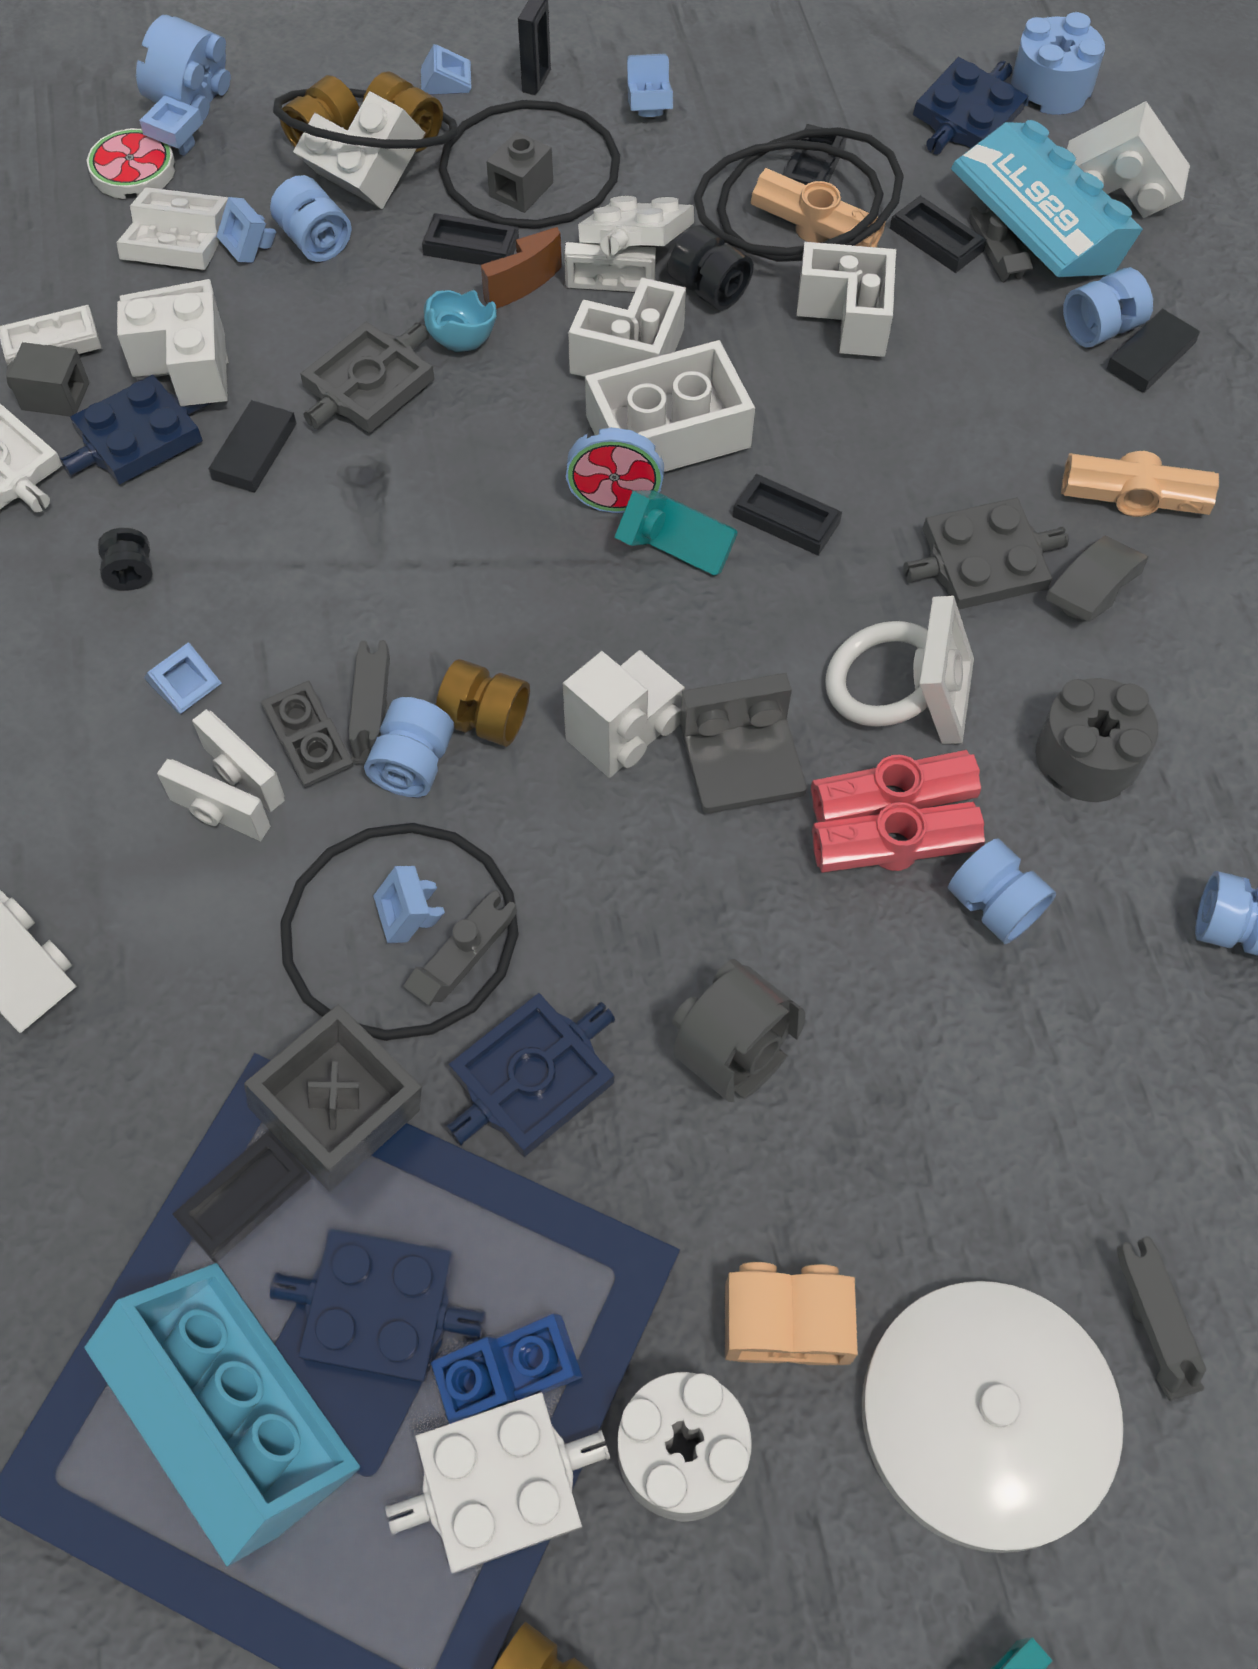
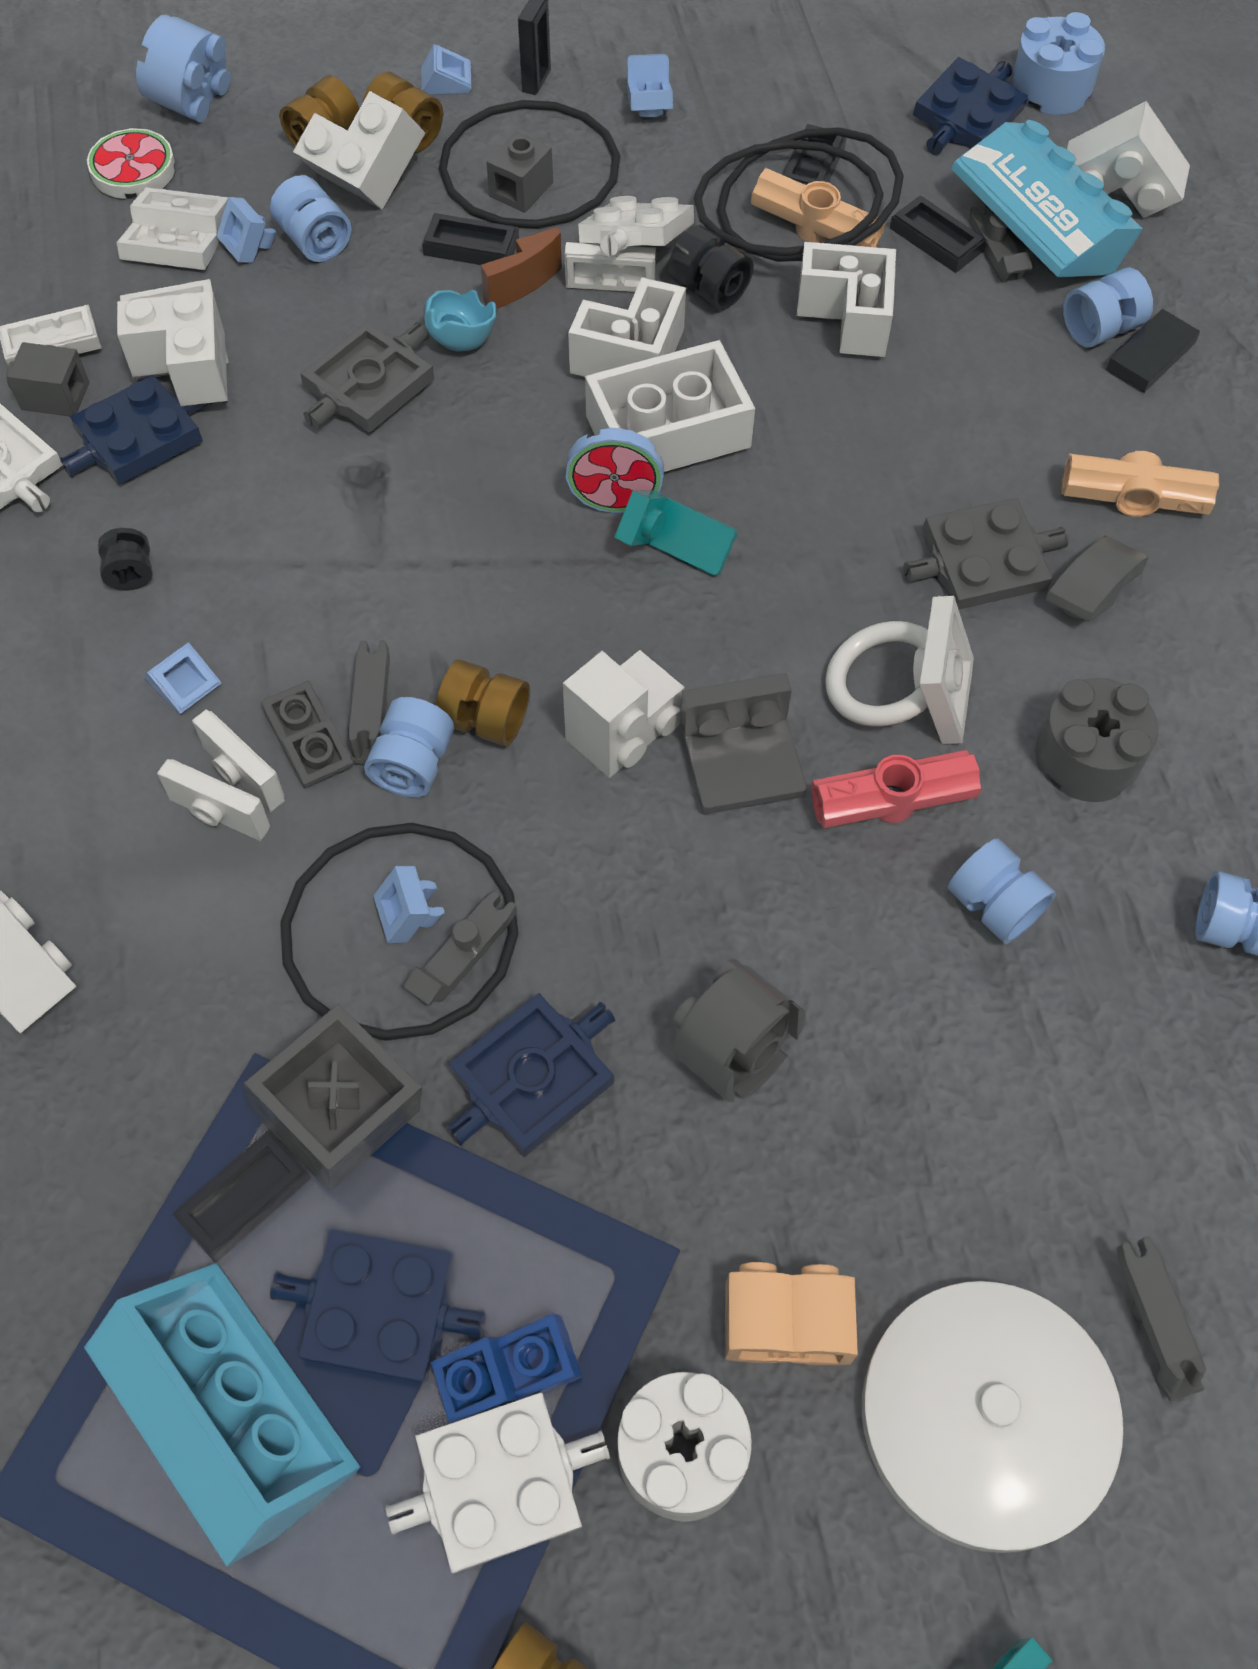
light blue tile [139,95,203,156] -> none
black tile [208,400,297,493] -> none
black piece [273,88,458,149] -> none
black tile [733,474,842,556] -> none
coral piece [812,801,985,873] -> none

